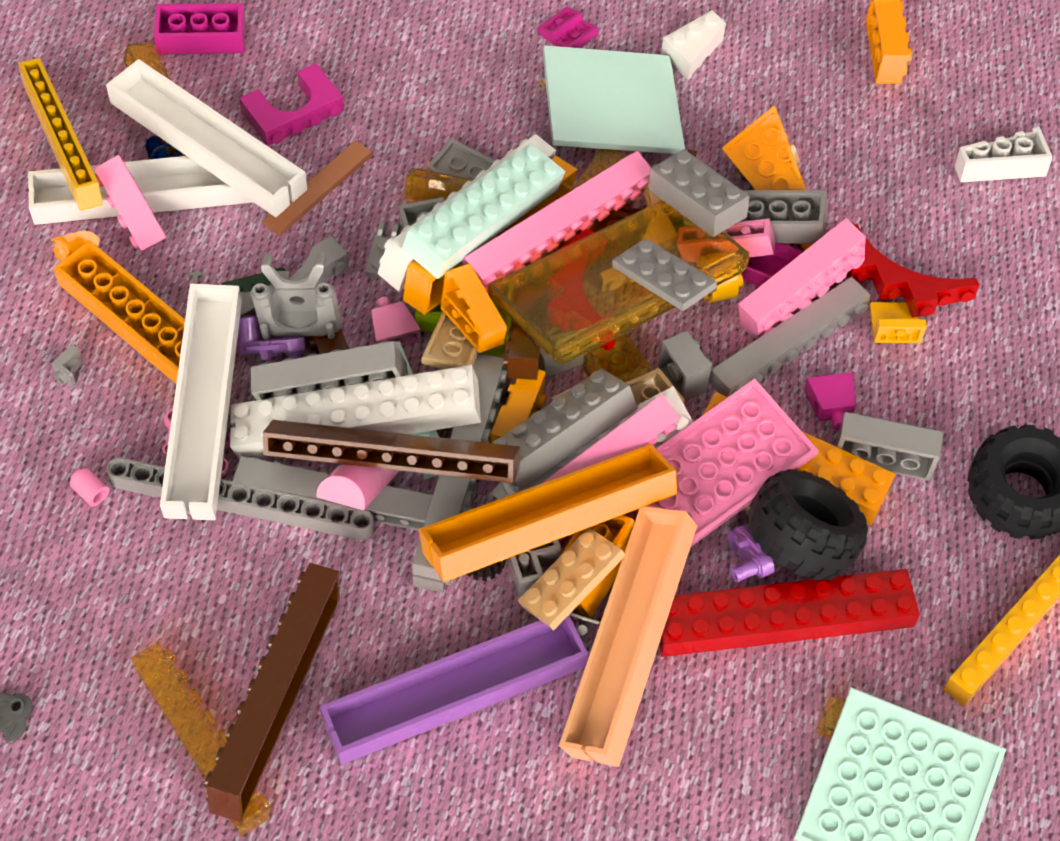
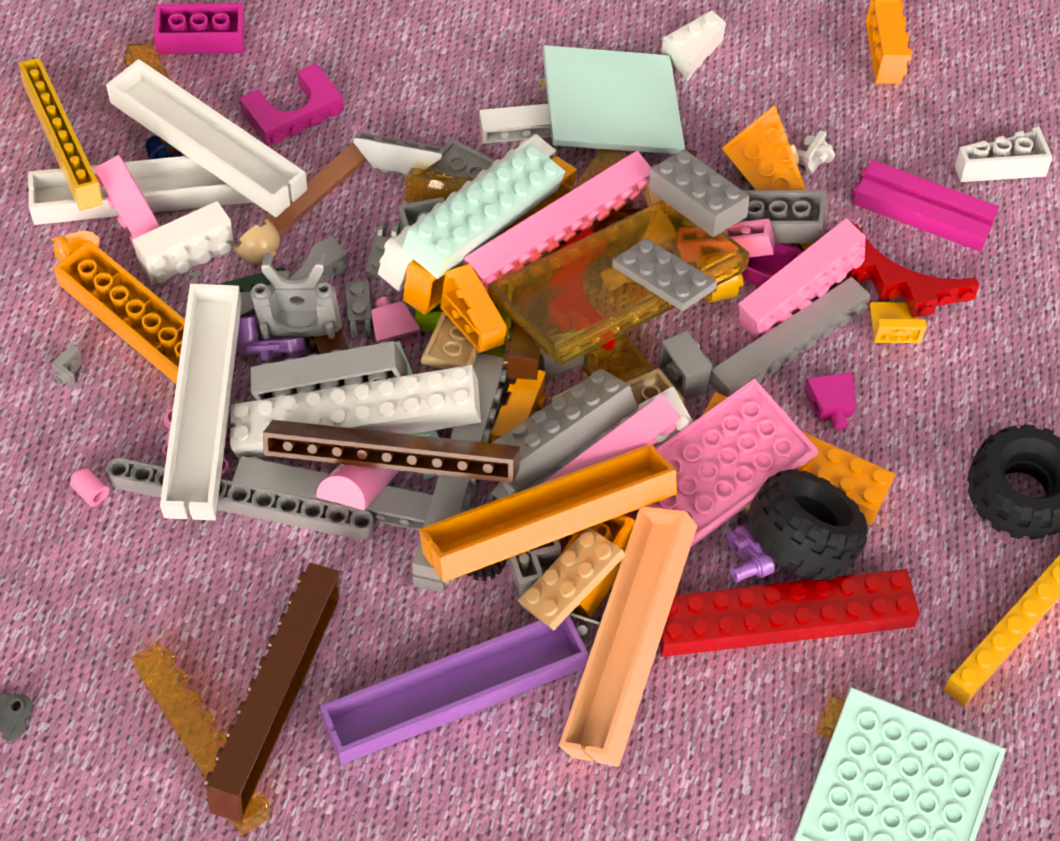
dark pink slope [537,7,599,48] -> none
light grey brick [835,412,943,481] -> none
none -> white brick [132,201,235,286]
none -> tan cylinder [233,219,280,264]
none -> light grey hinge [345,280,372,338]
none -> wedge [353,132,446,177]
none -> white brick [479,104,551,144]
none -> white hips [797,131,835,174]
none -> dark pink brick [852,160,999,252]

